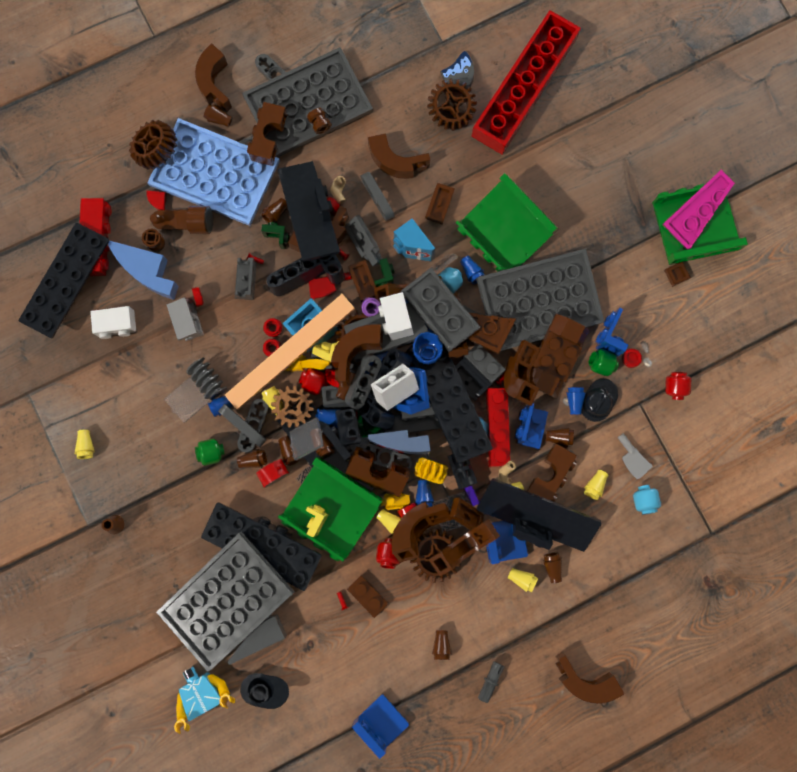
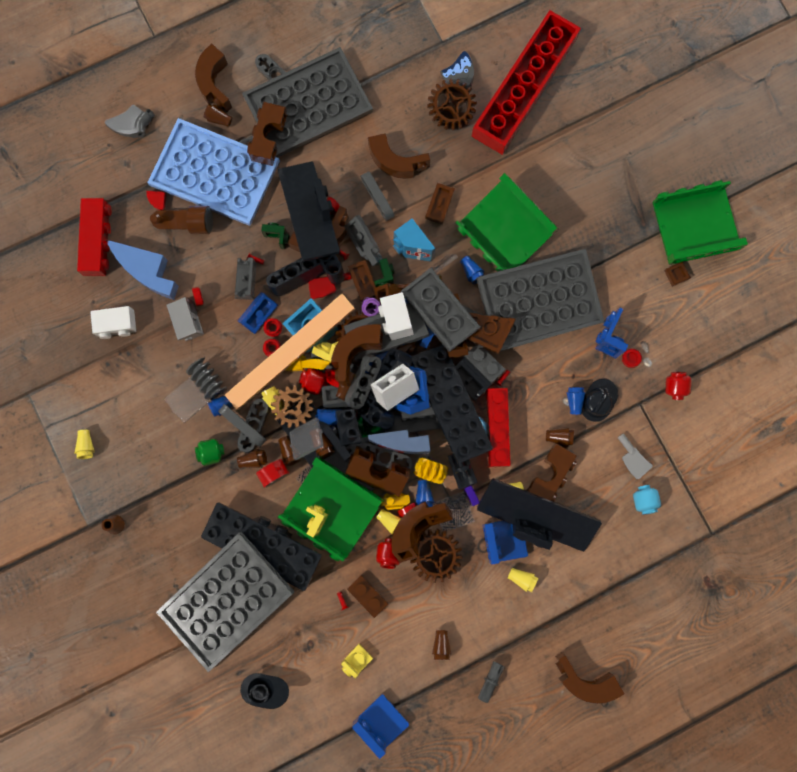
black bracket [18,223,109,339] -> none
reddish brown gear [129,120,177,170] -> none
reddish brown wheel [142,228,165,252] -> none
torso [174,667,235,734] -> none
dark grey slope [227,614,287,665] -> none
reddish brown cone [261,198,287,223] -> none
reddish brown wheel [307,108,332,134] -> none
tan arm [330,176,346,205] -> none
blue hair [413,332,443,364] -> none
reddish brown arch [429,519,500,576] -> none
medium azure head [438,267,463,294] -> none
reddish brown plate [449,498,484,530] -> none
tan arm [498,461,516,485] -> none
reddish brown arch [504,340,540,406] -> none
blue bracket [515,403,548,449] -> none
reddish brown piece [529,314,590,399] -> none
reddish brown cone [542,552,562,583] -> none
light yellow cone [584,470,608,500] -> none
green head [588,349,619,376] -> none
dark pink wing [662,169,735,250] -> none
none -> arm [105,105,155,138]
none -> blue slope [238,292,278,334]
none -> light yellow bracket [341,644,373,679]

